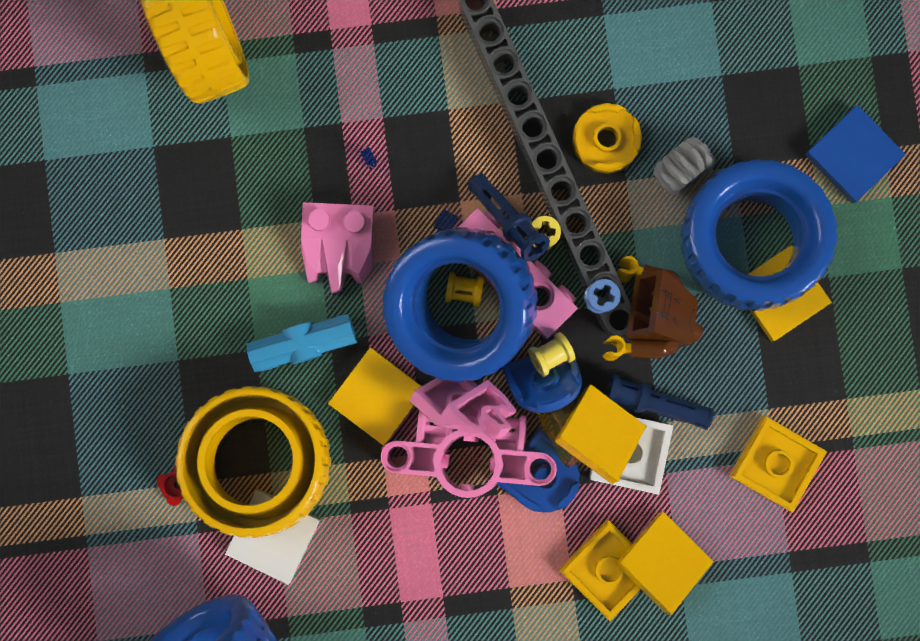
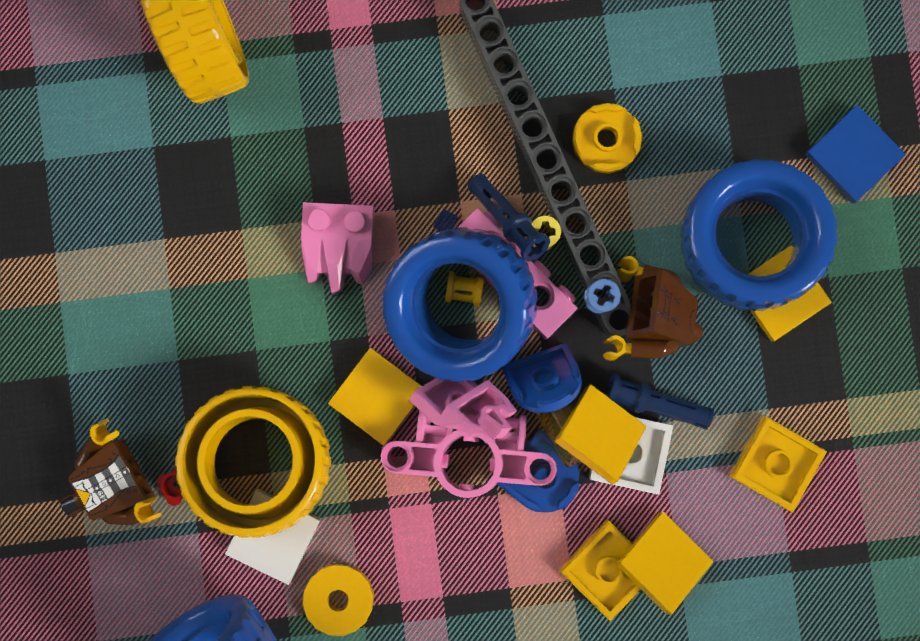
dark azure piece [246,314,357,372] -> none
clear blue piece [360,148,378,169] -> none
light yellow bush [528,332,575,377] -> none
light grey gear [653,137,715,195] -> none
none -> torso [60,418,162,525]
none -> yellow tile [303,563,374,636]

